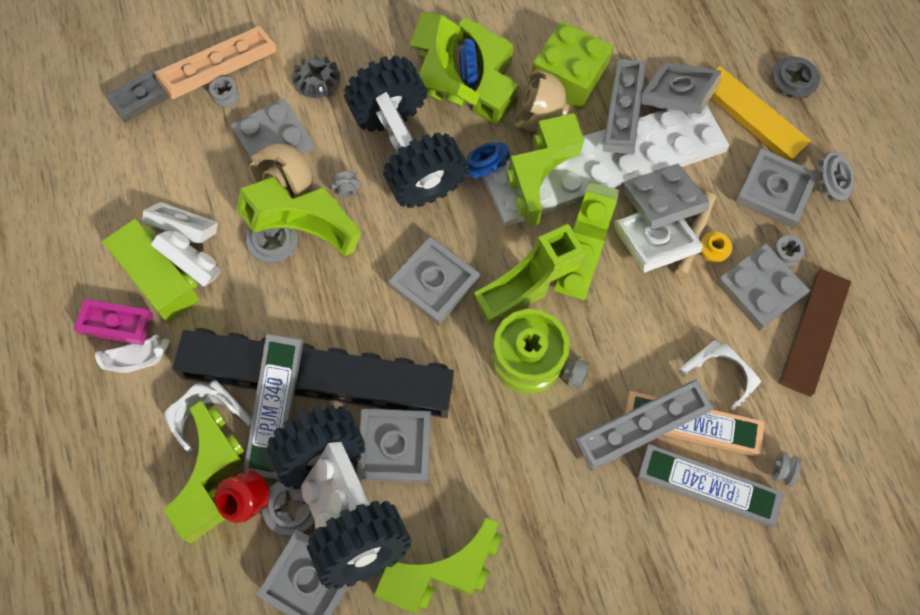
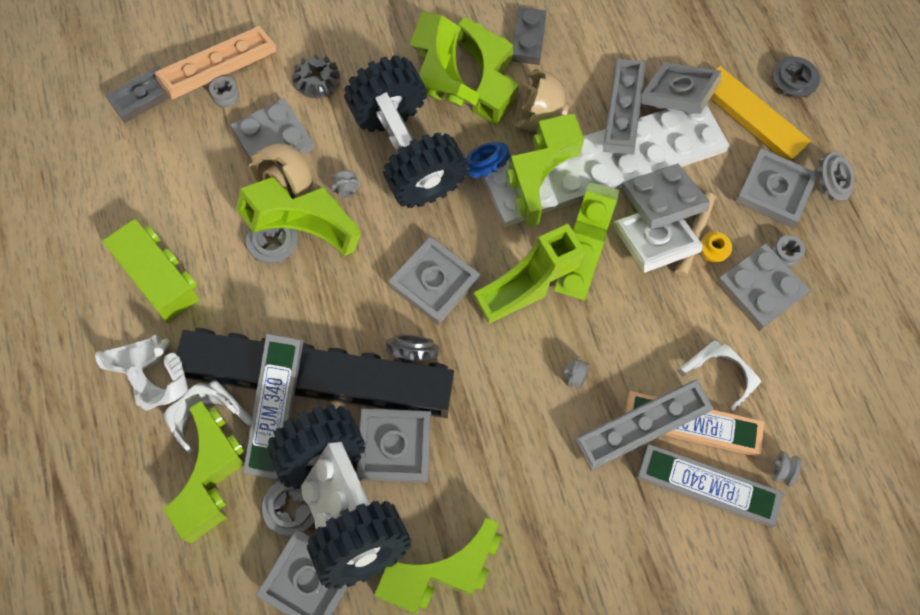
dark pink plate [74,299,153,345] -> none
white plate [142,202,218,243] -> none
white plate [150,230,222,287] -> none
red head [214,470,270,523] -> none
blue gear [459,39,478,88] -> none
lime wheel [491,308,570,394] -> none
lime brick [530,20,614,110] -> none
reddish brown tile [778,269,851,397] -> none
none -> white helmet [126,348,188,411]
none -> flat silver gear [386,334,440,361]
none -> flat silver plate [512,7,547,65]

